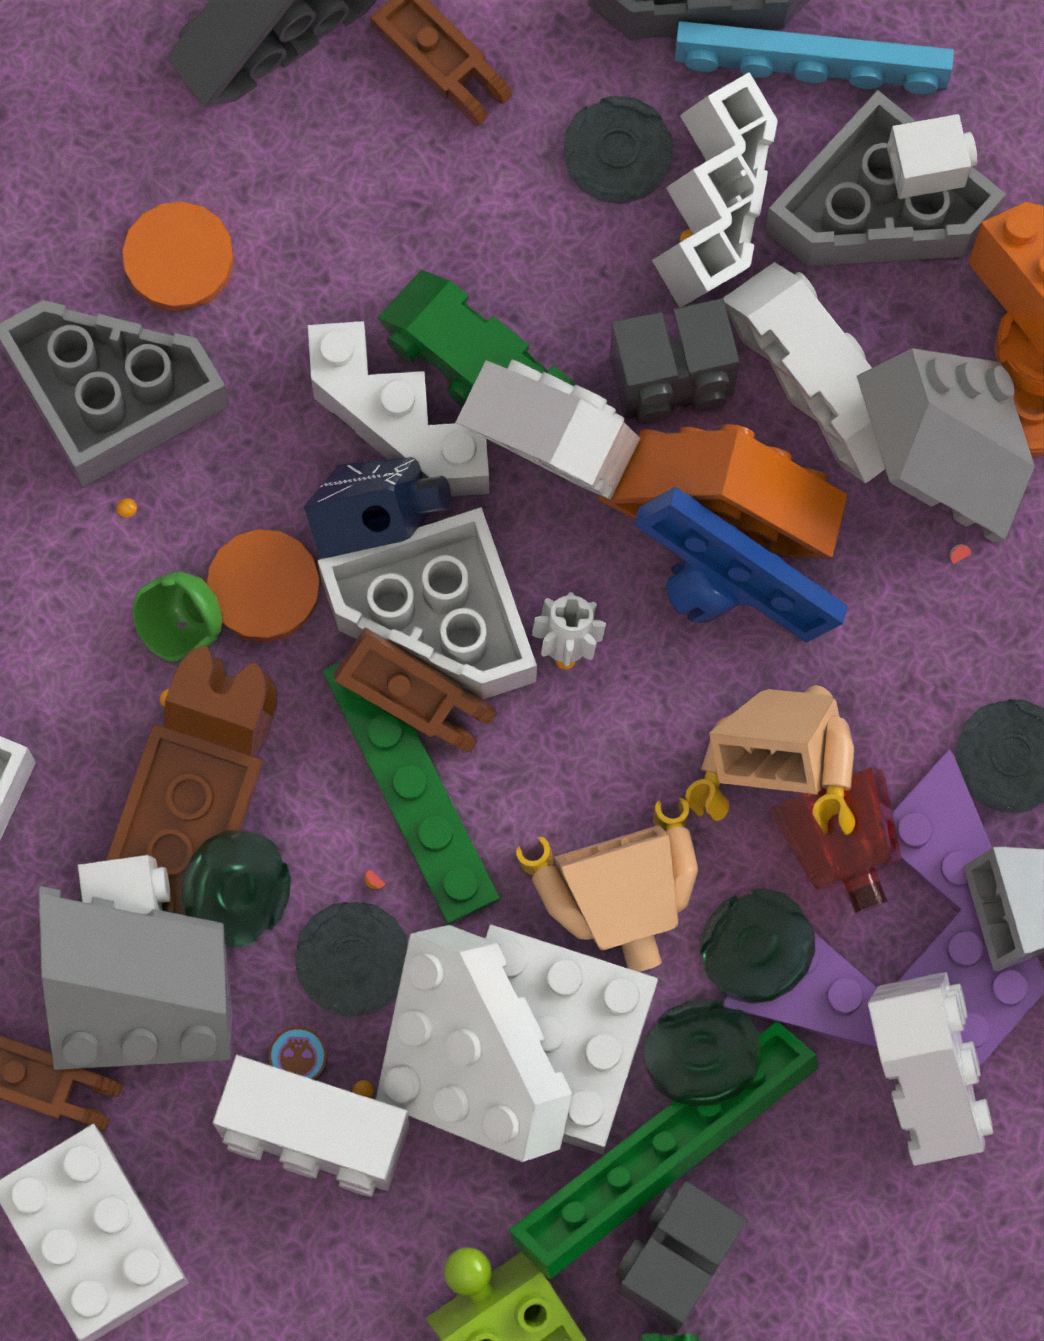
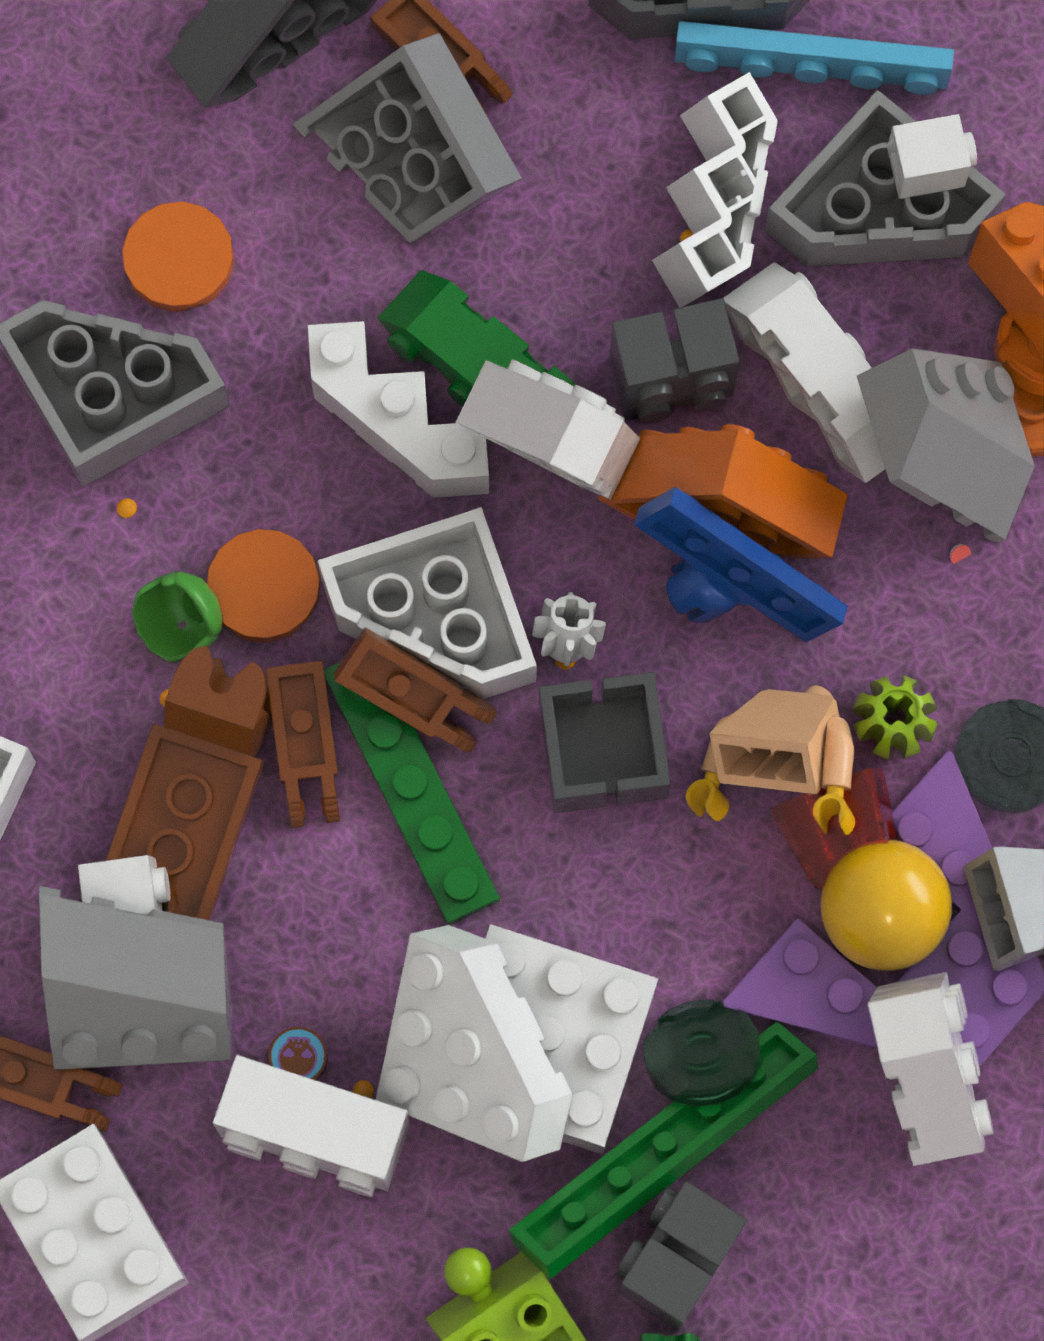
clear green tile [182,830,291,947] -> none
tile [295,902,408,1018] -> none
dark blue torso [304,457,452,559] -> none
coral piece [364,870,386,890] -> none
light nougat torso [516,798,698,972] -> none
tile [563,95,673,204] -> none
clear green tile [700,888,815,1004] -> none
none -> dark orange hinge [266,660,340,828]
none -> light grey wedge [292,33,522,243]
none -> dark grey piece [539,672,671,813]
none -> yellow piece [820,840,952,971]
none -> lime piece [852,675,938,759]

